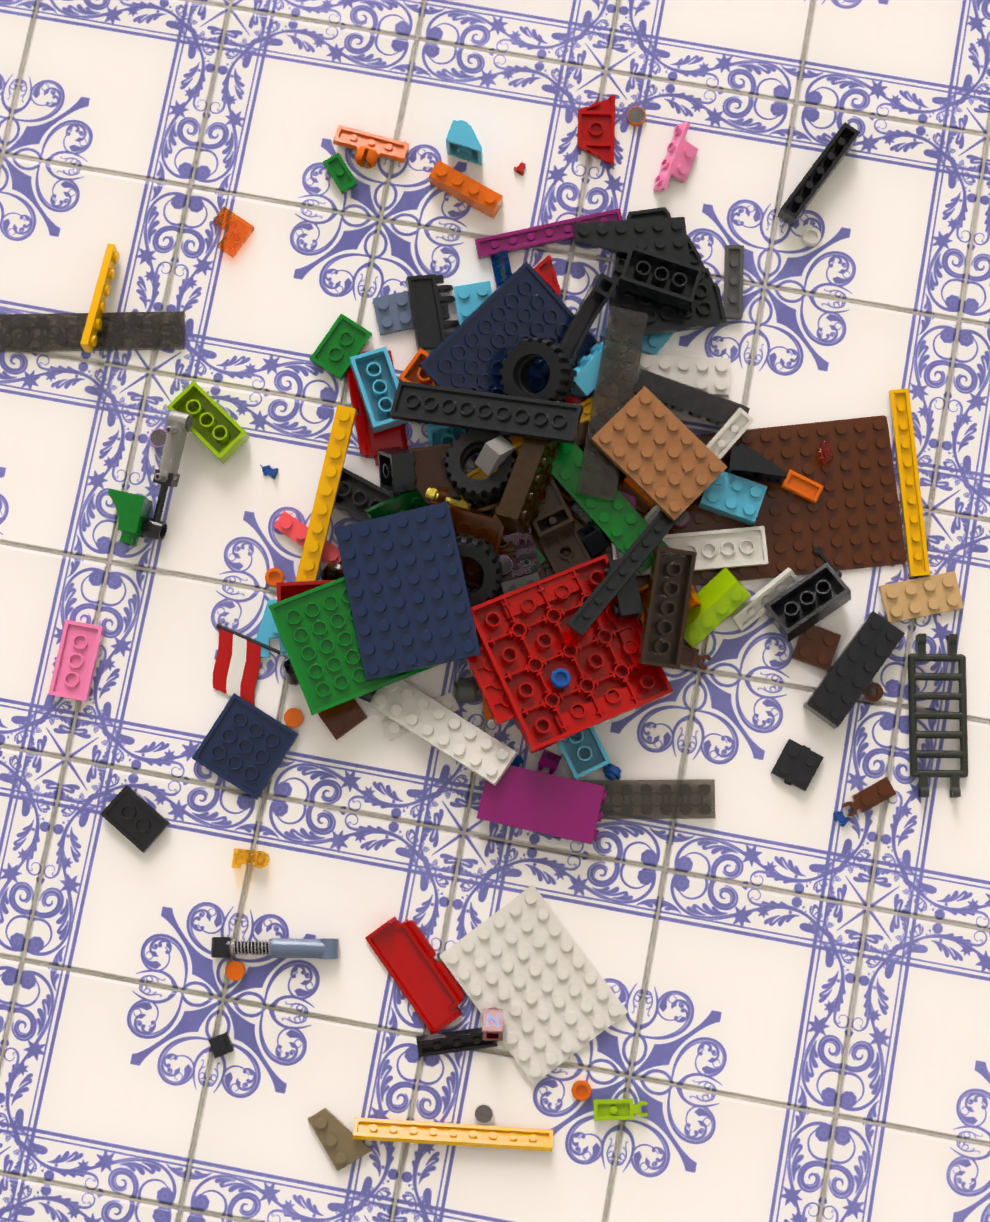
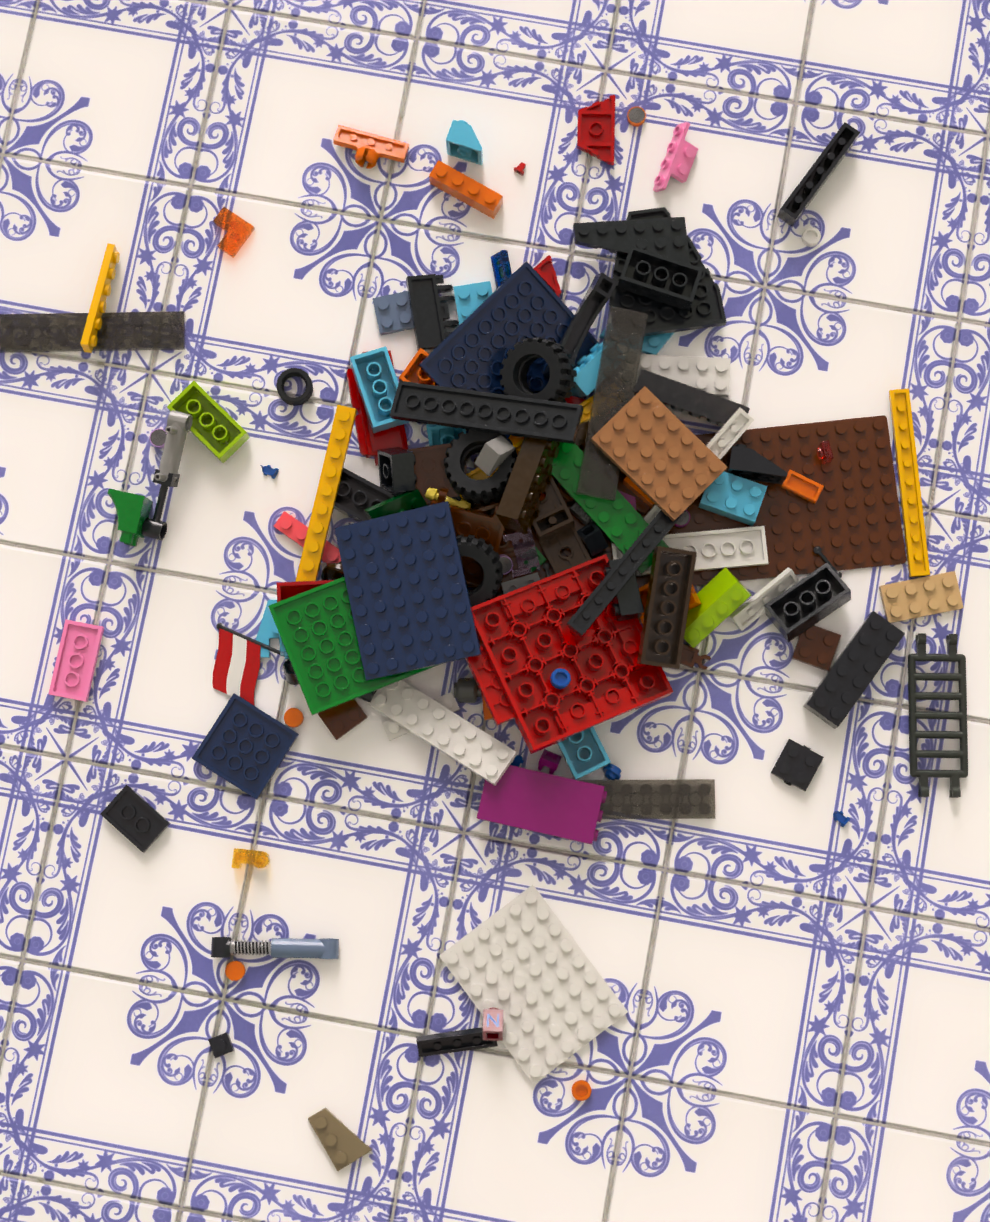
orange tile [265,568,285,588] -> none
green plate [309,313,373,380] -> none
green plate [323,152,358,194] -> none
yellow plate [353,1117,553,1152] -> none
red slope [365,917,465,1034] -> none
tile [474,1103,494,1124] -> none
magenta plate [475,208,623,259] -> none
lime plate [593,1098,648,1121] -> none
dark grey plate [723,245,744,320] -> none
reddish brown plate [842,777,896,817] -> none
reddish brown plate [863,682,883,702] -> none
none -> black tyre [276,368,313,406]

